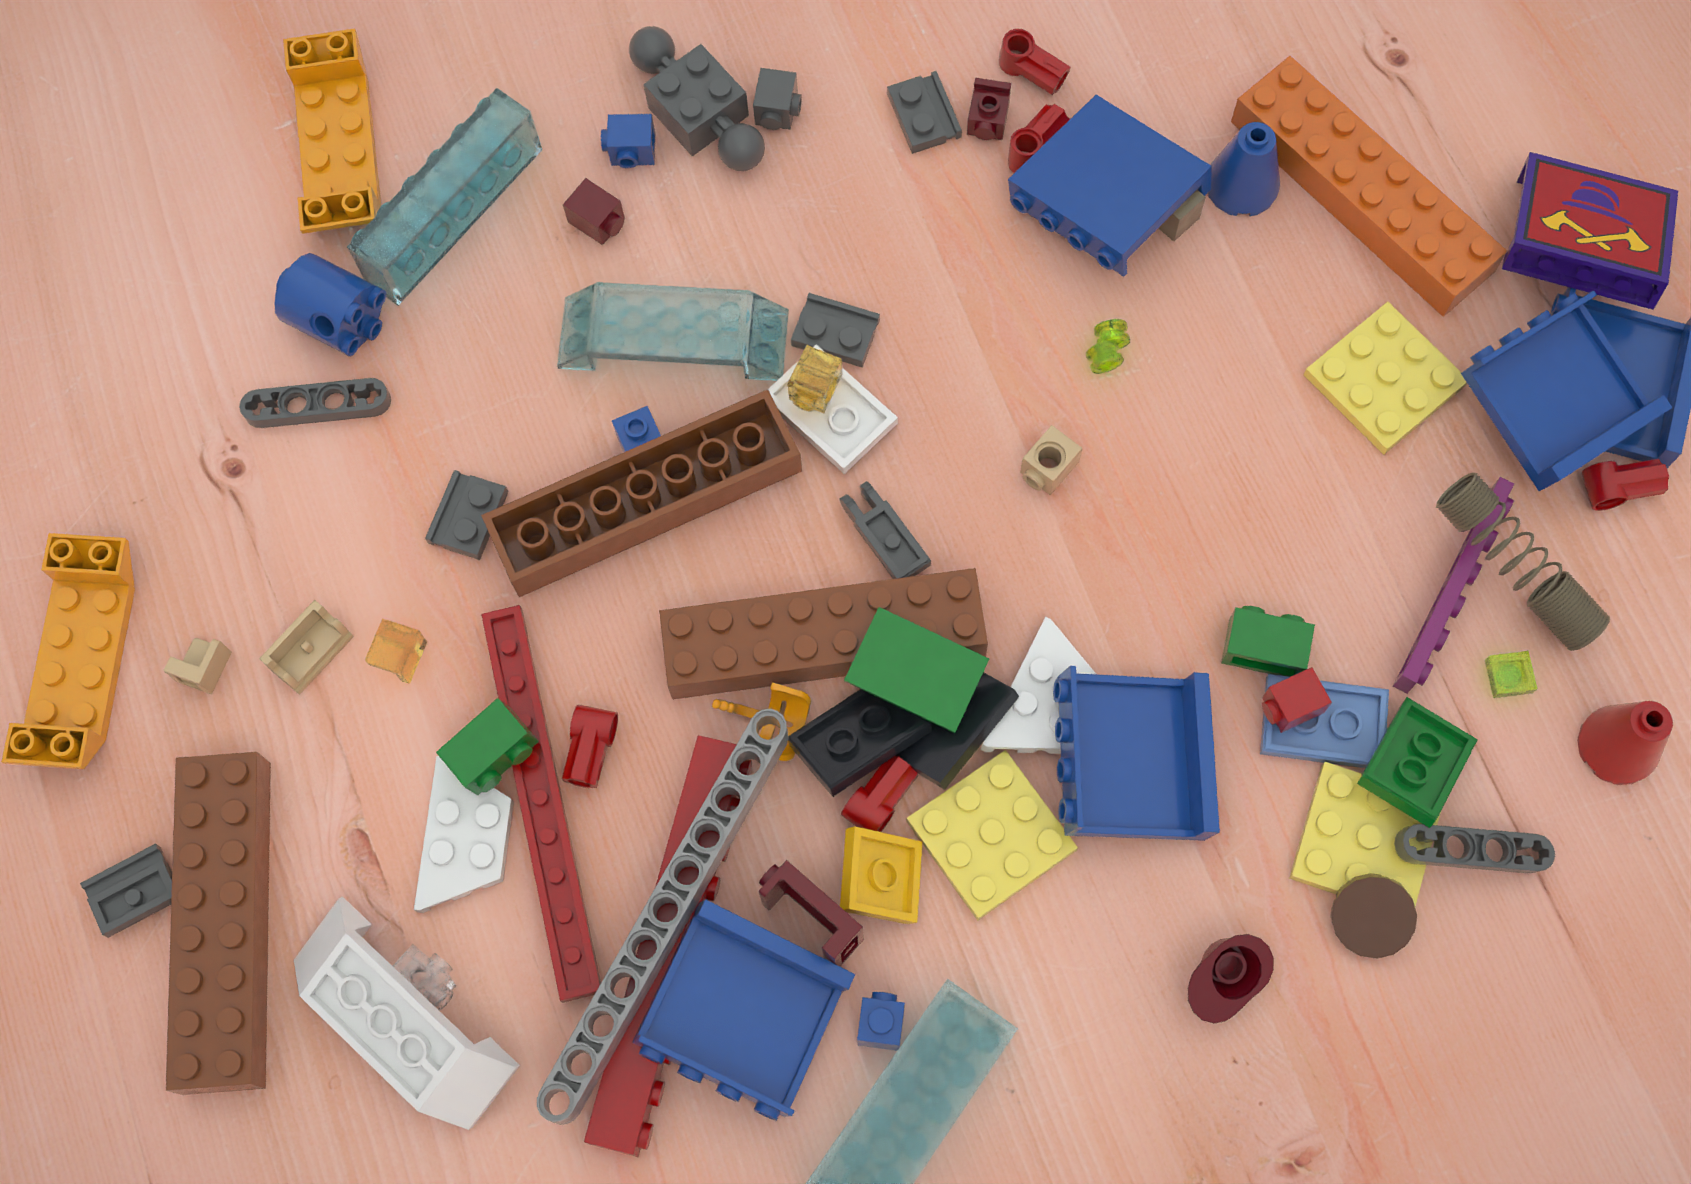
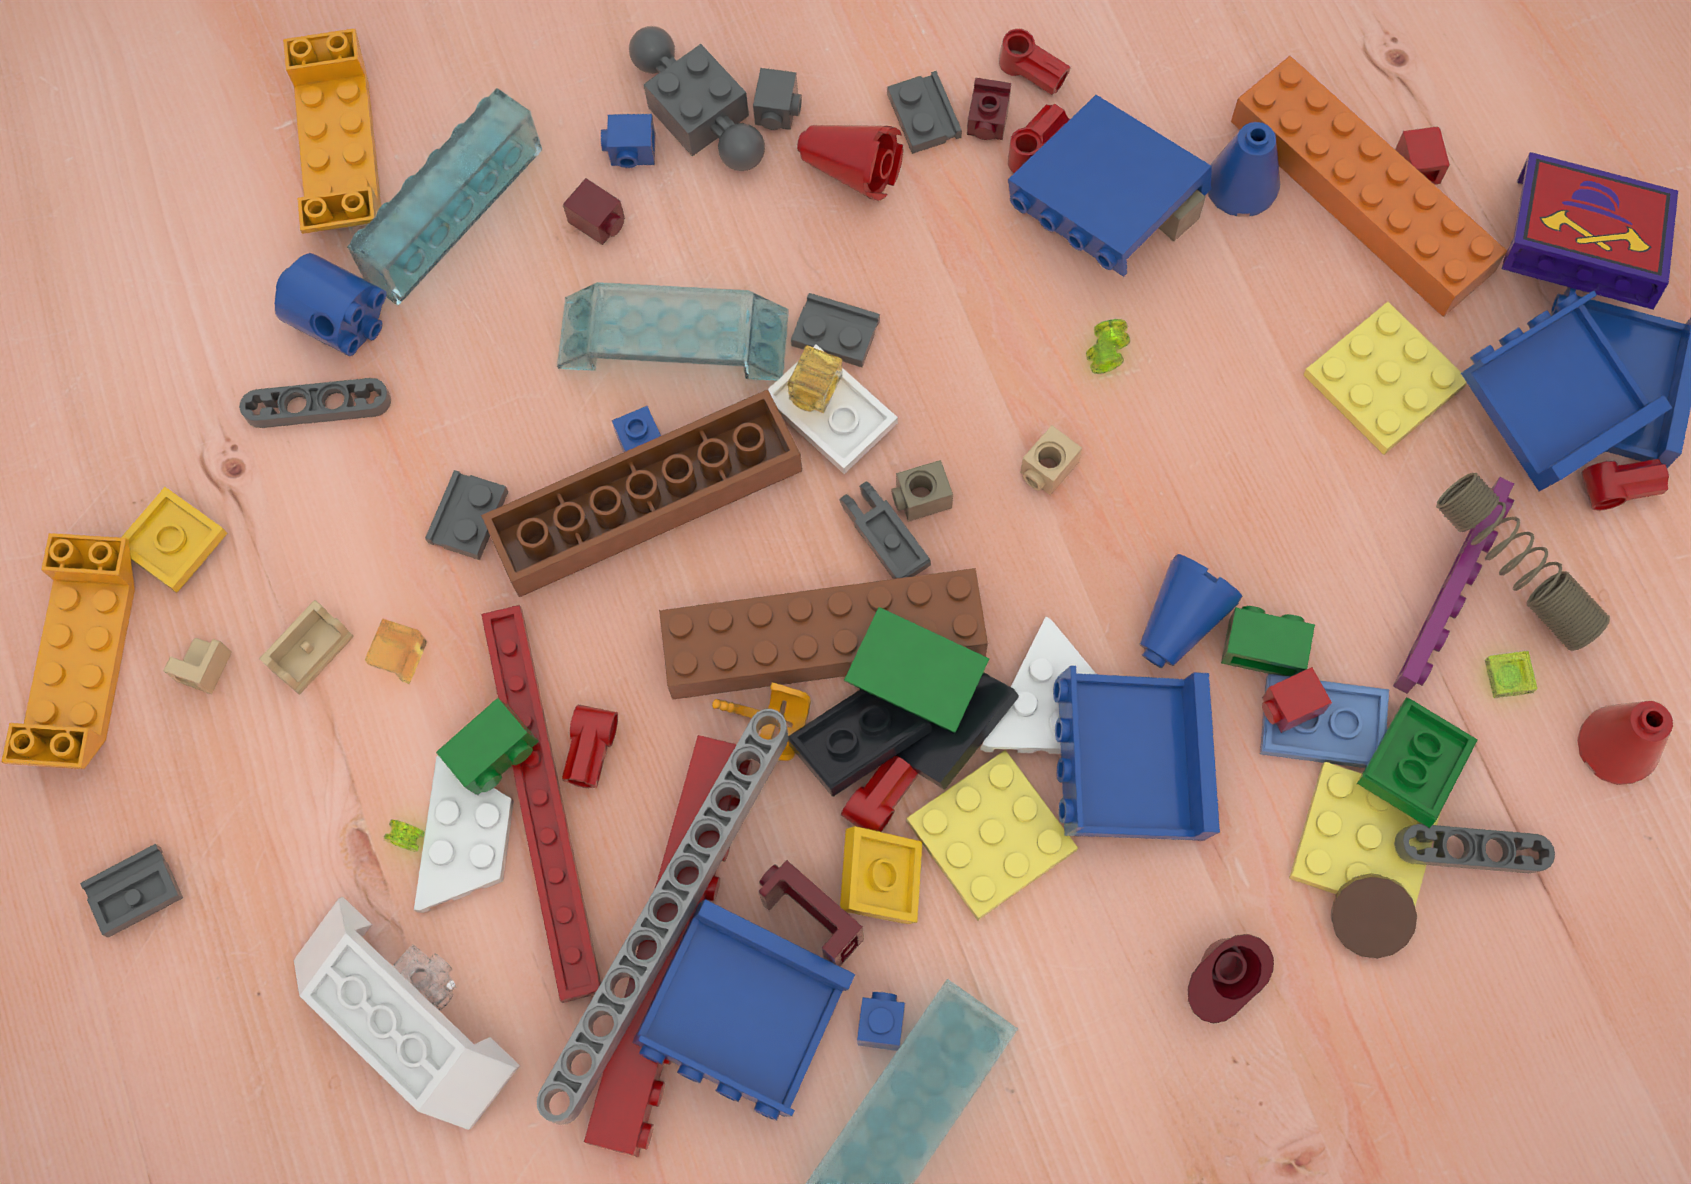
dark orange brick [166,752,271,1095] -> none
none -> yellow plate [121,487,228,593]
none -> clear neon green bush [383,819,425,852]
none -> red cone [797,125,904,201]
none -> dark tan brick [891,460,953,522]
none -> blue cone [1140,554,1243,668]
none -> red panel [1395,127,1450,185]

